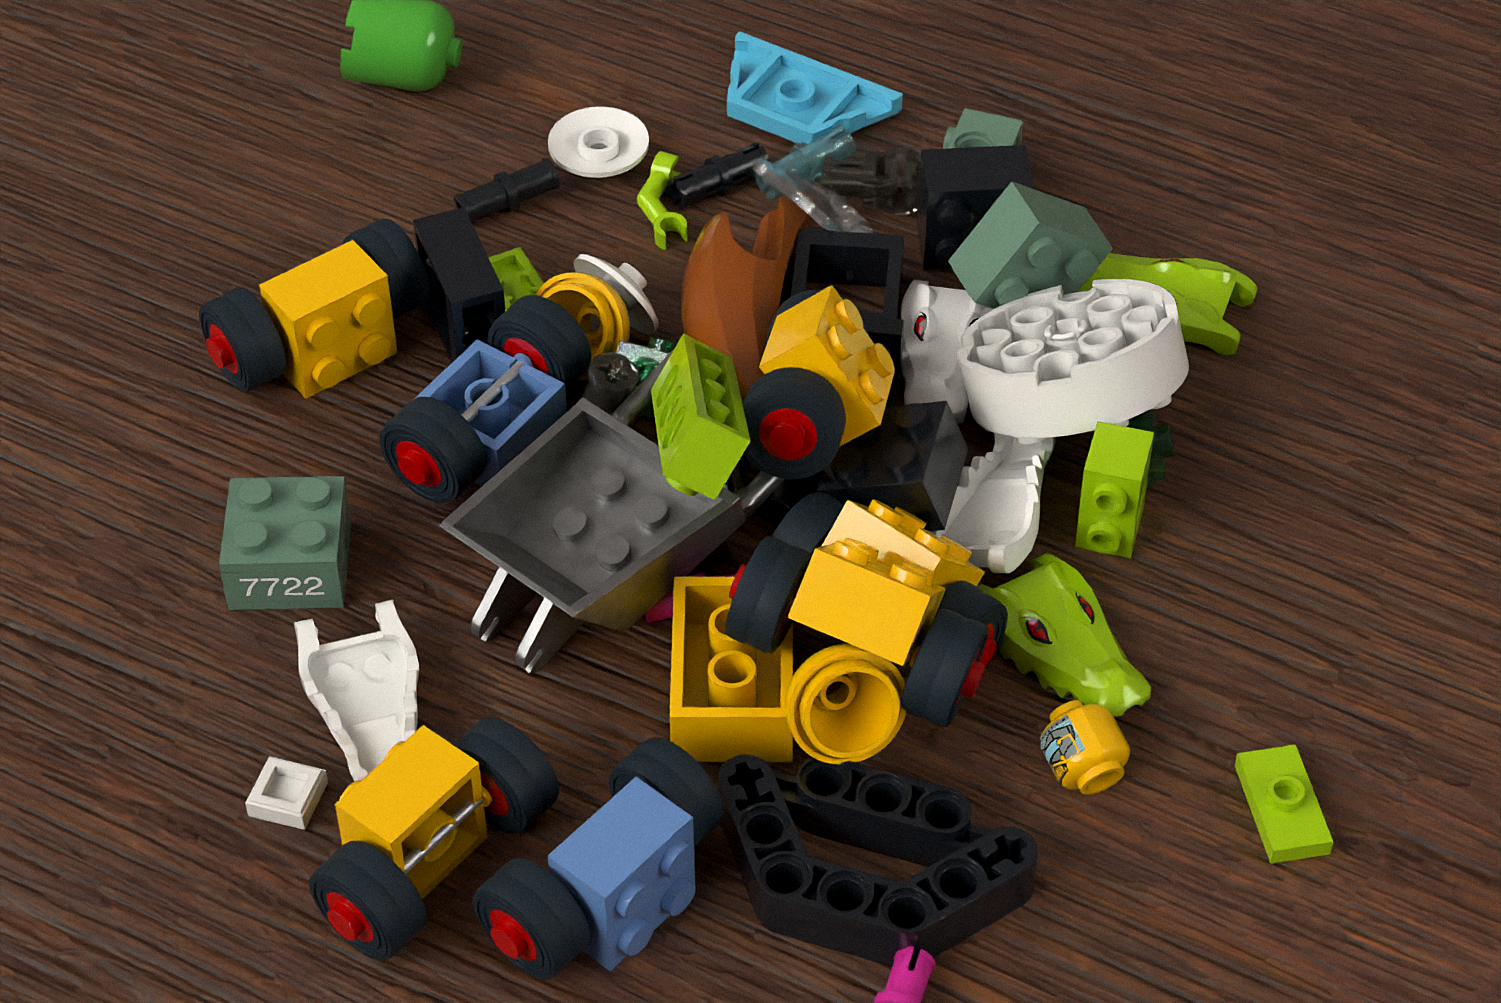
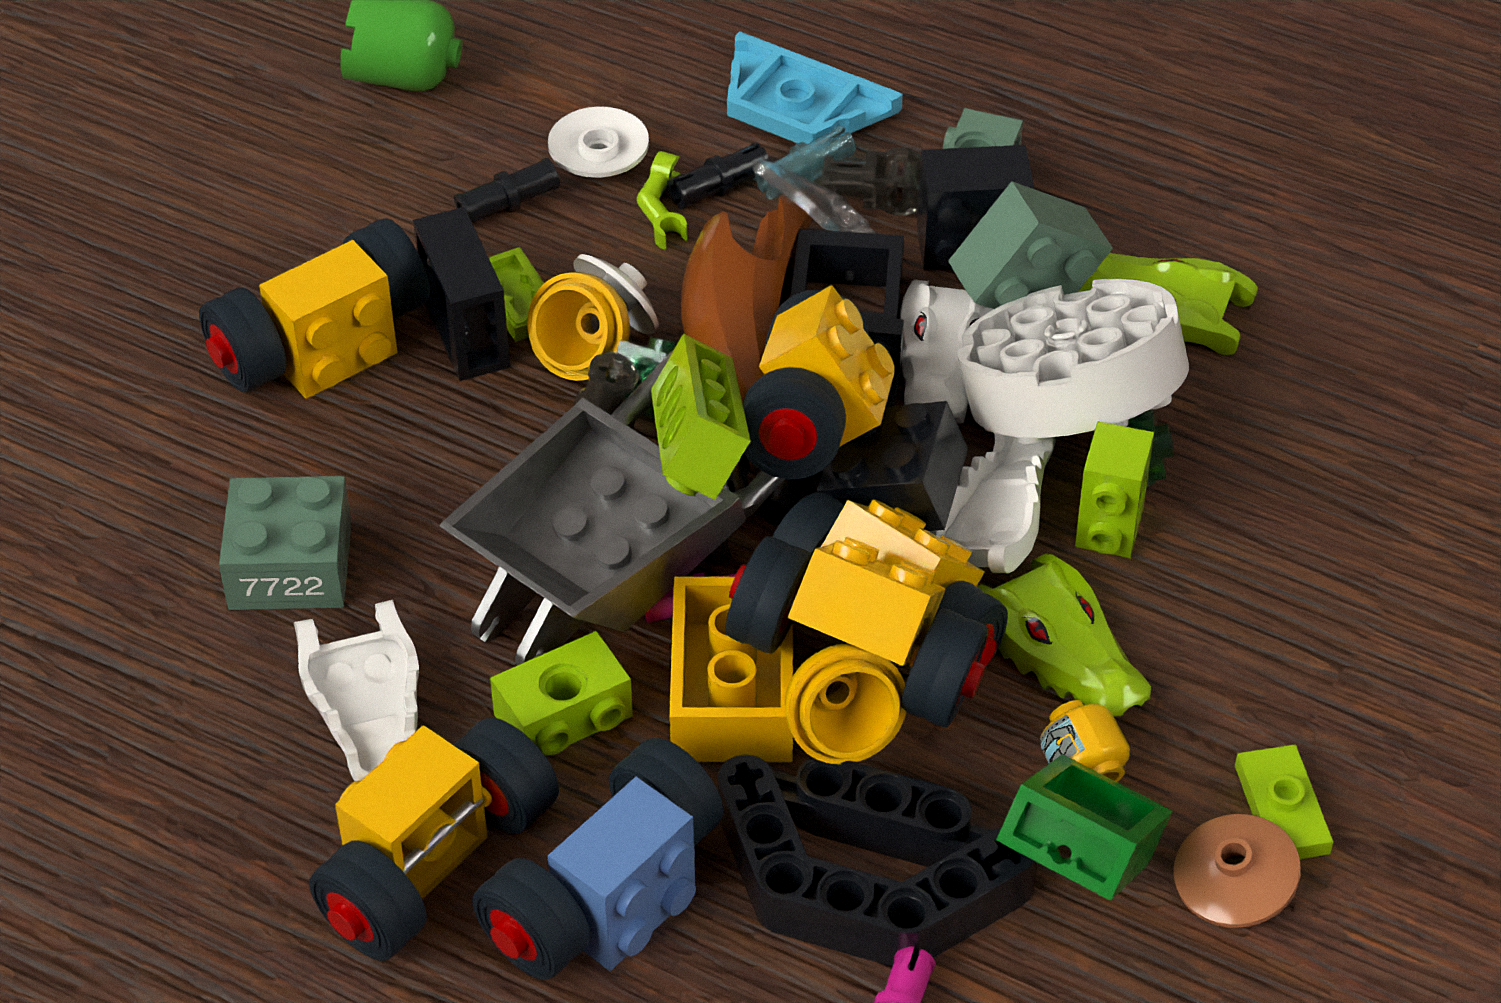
white tile [245,756,328,830] -> none
brick [379,295,591,503] -> none
none -> lime brick [490,631,633,756]
none -> green window [996,754,1173,901]
none -> nougat dish [1174,814,1301,928]

